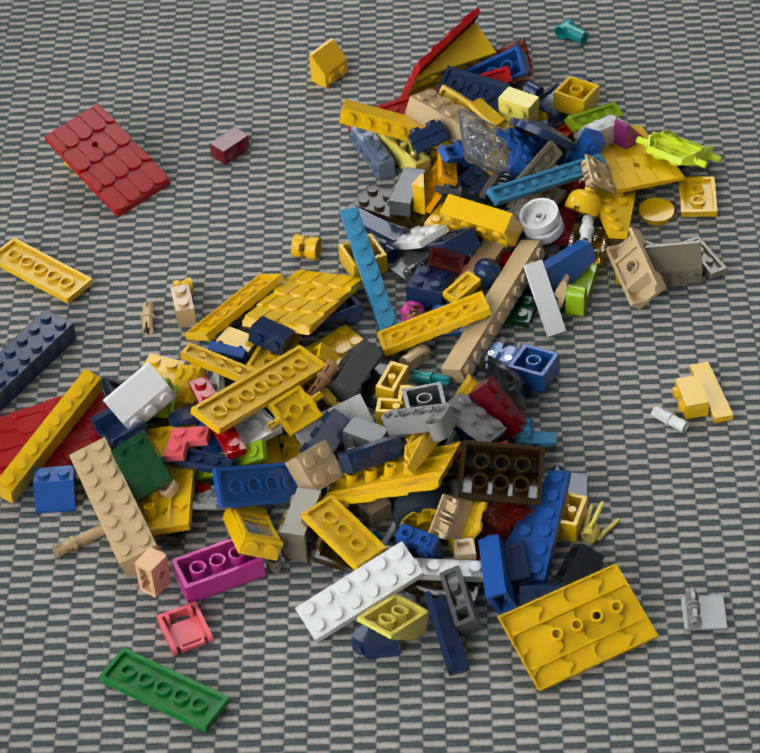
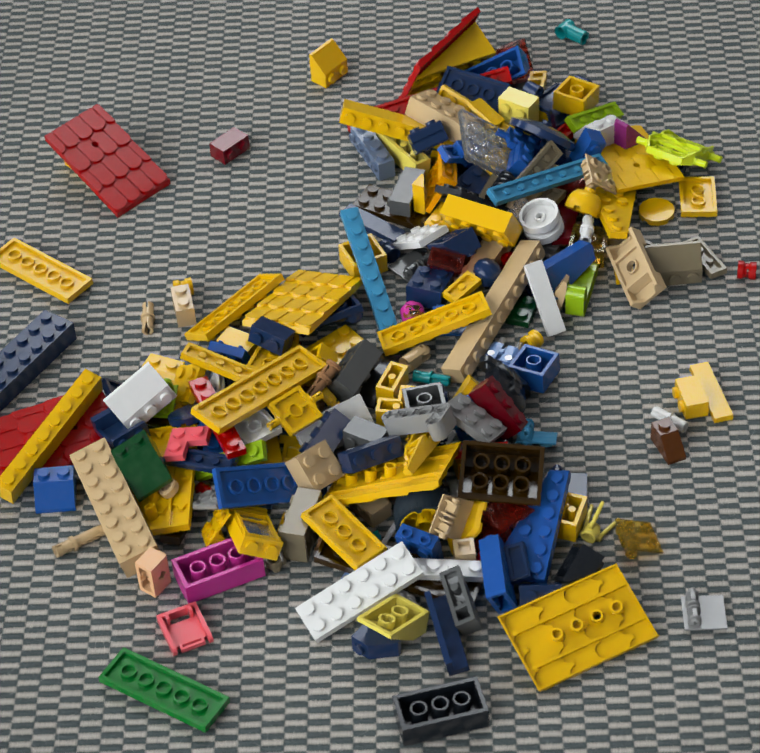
yellow wheel [291,234,322,260] -> none
none -> yellow hinge [201,509,231,547]
none -> black brick [392,676,489,746]
none -> yellow wheel [520,329,544,347]
none -> yellow slope [528,71,547,90]
none -> clear yellow hinge [615,518,664,559]
none -> reddish brown slope [650,417,686,465]
none -> red wheel [737,260,757,280]

